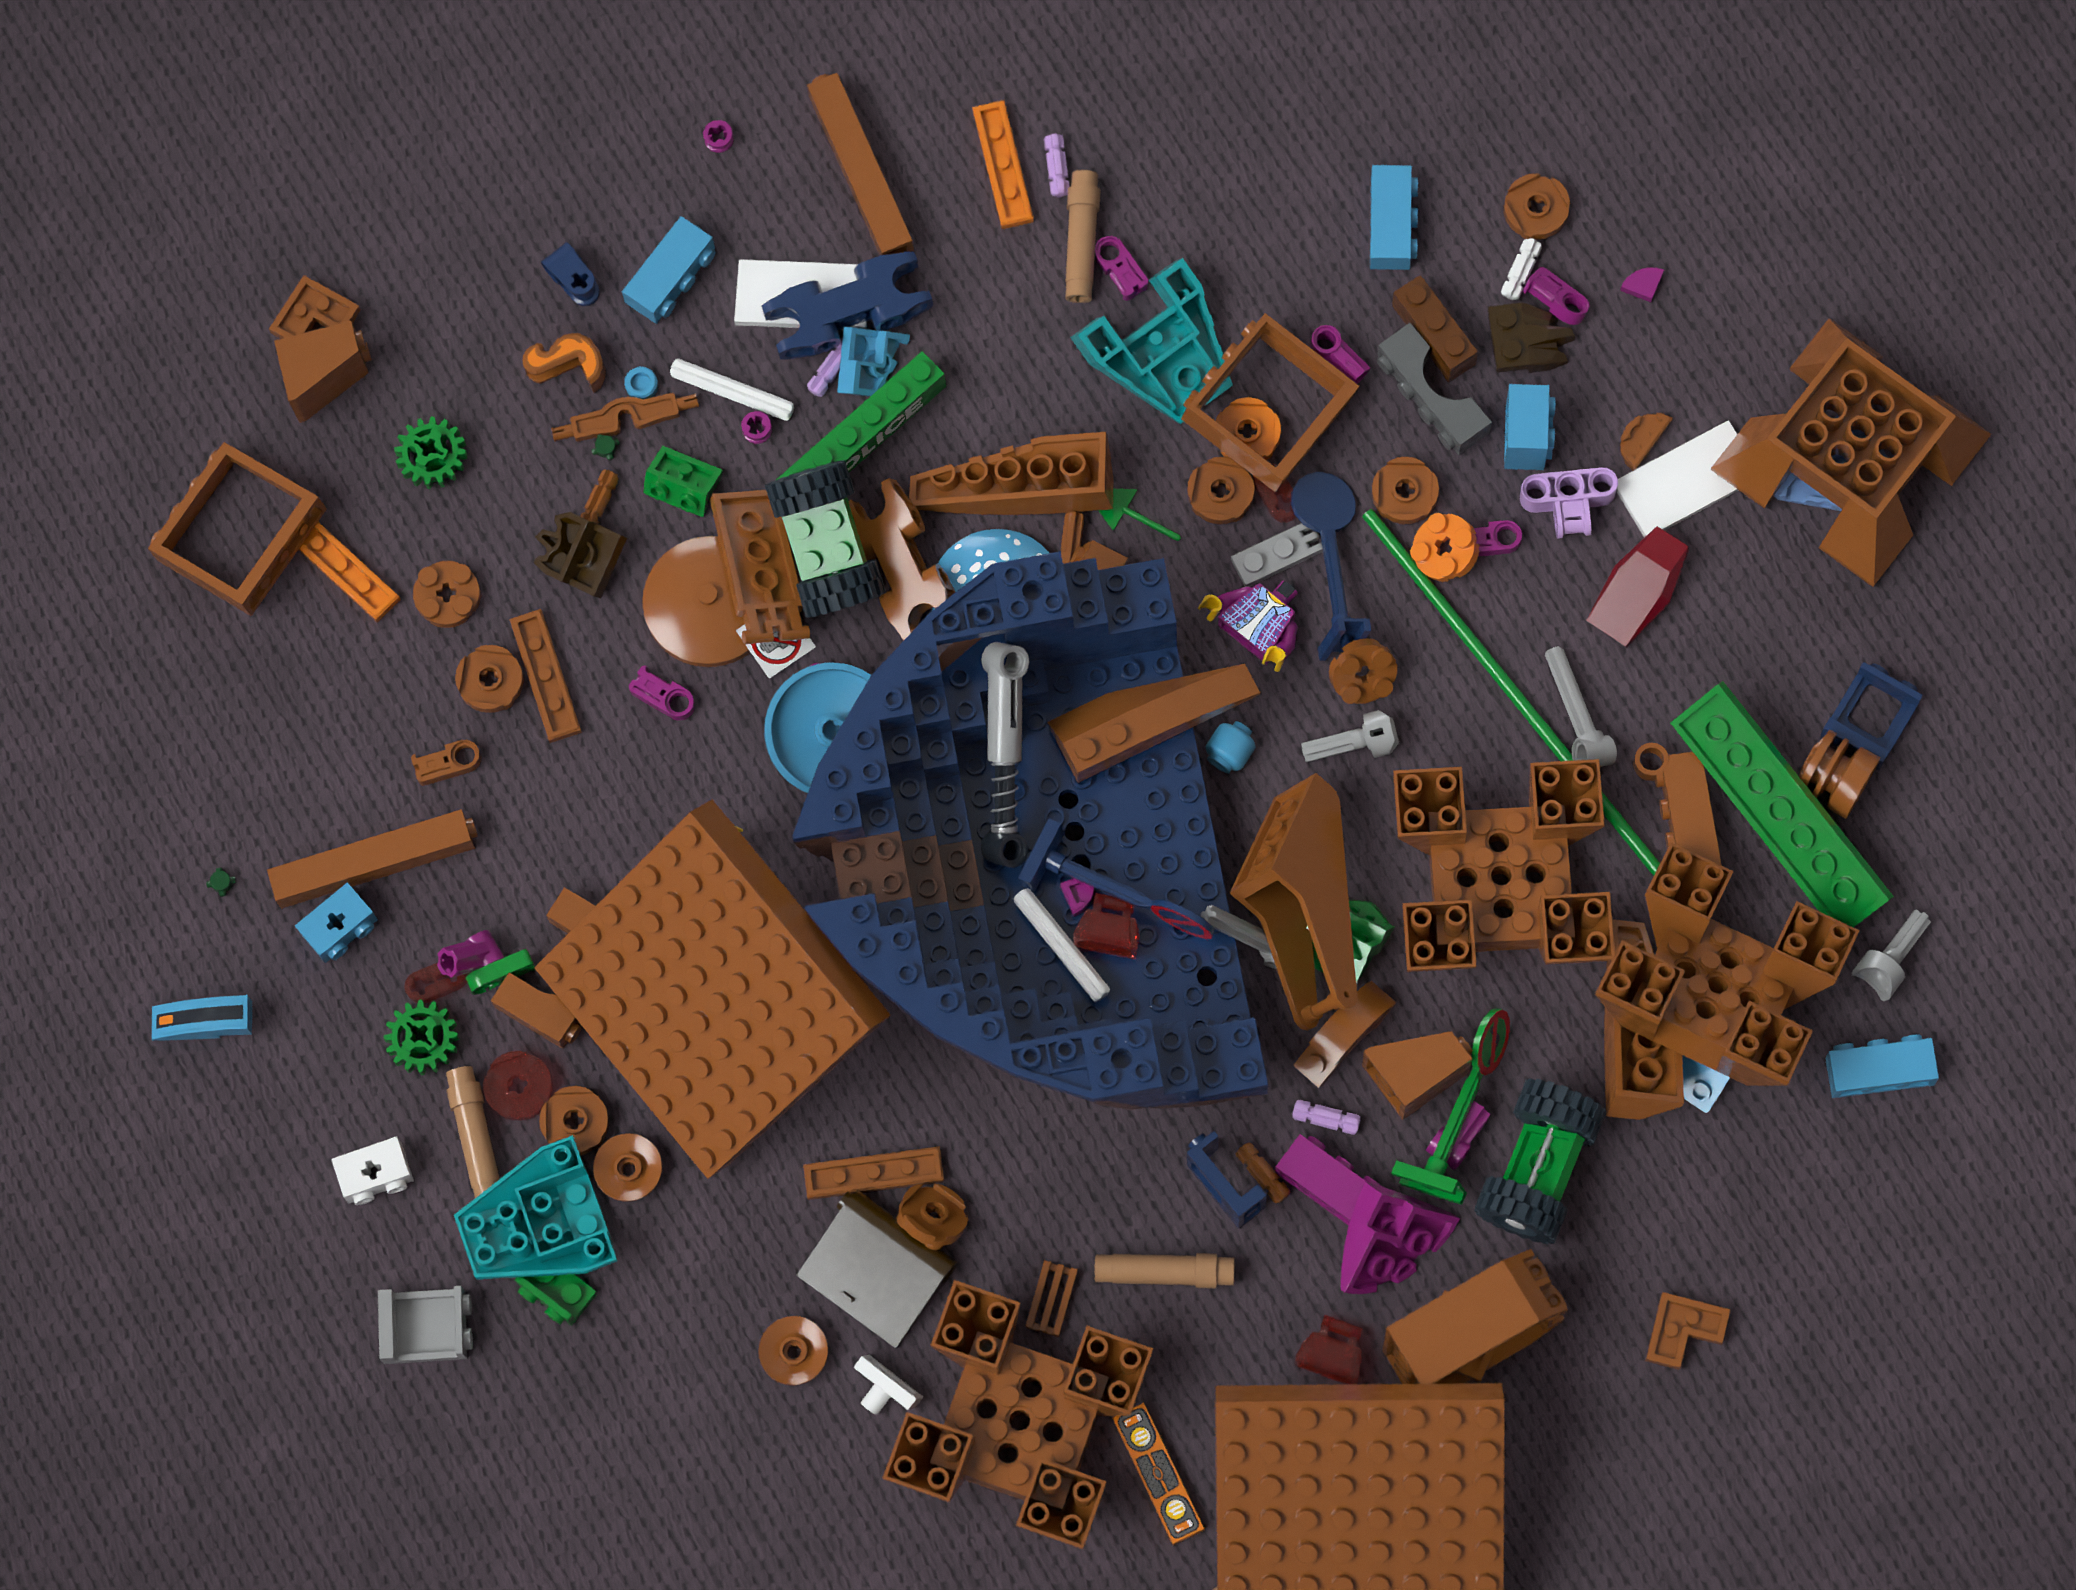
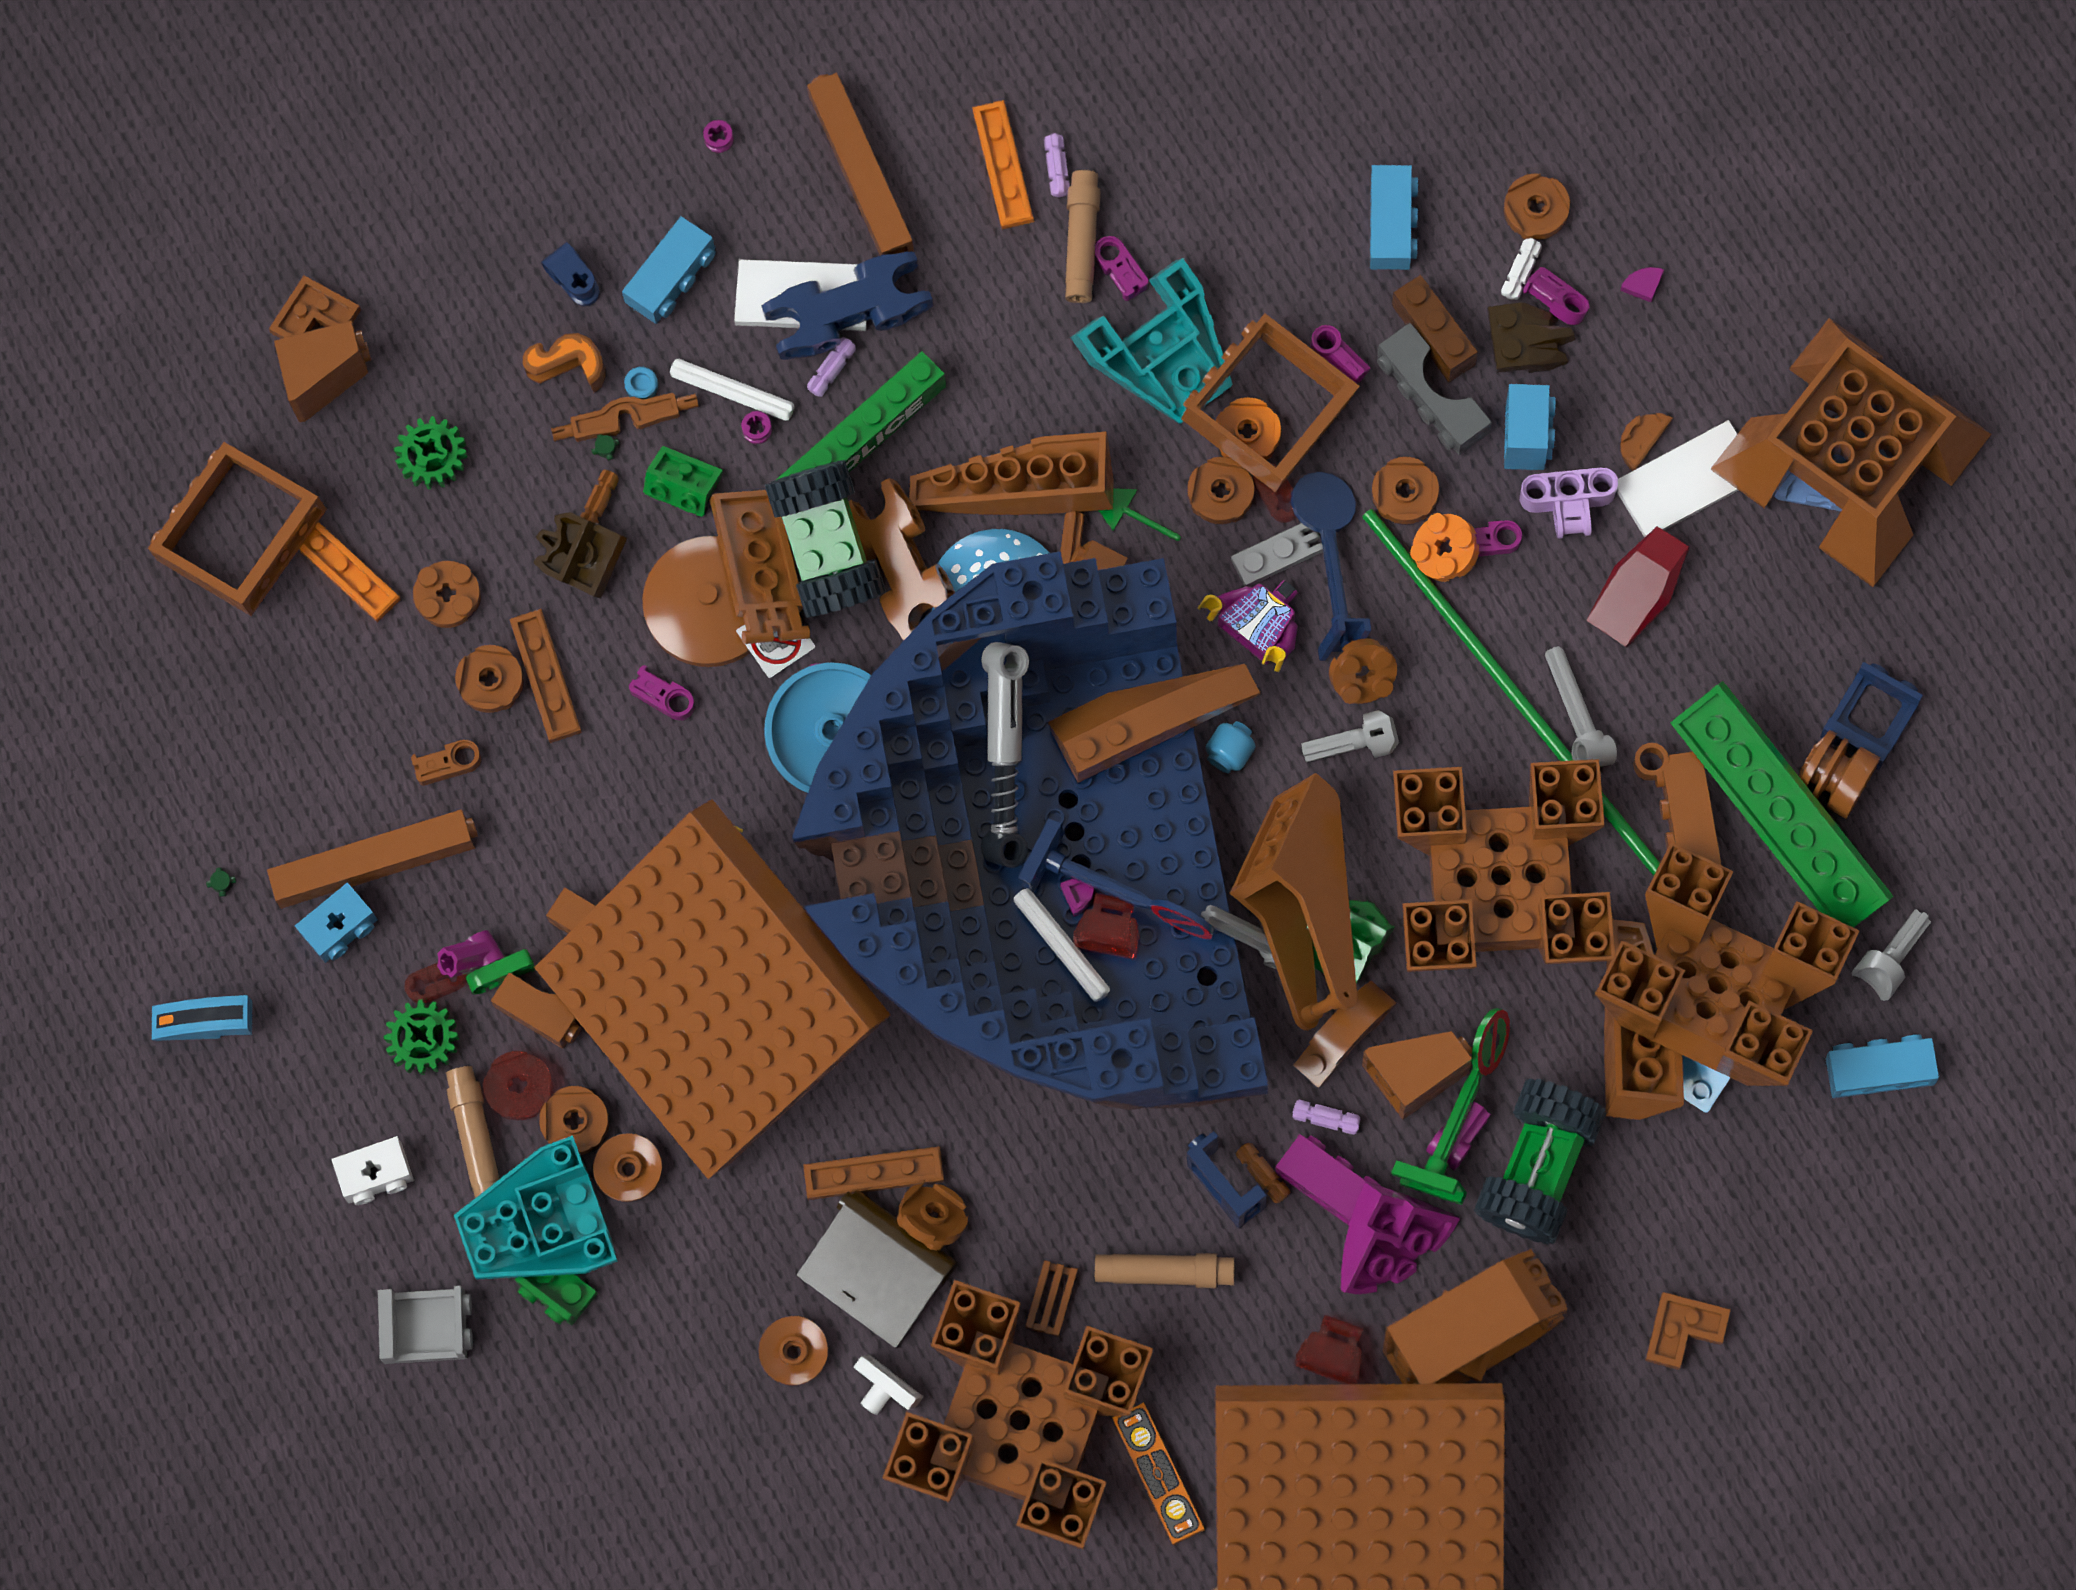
dark azure slope [837,327,910,396] -> none

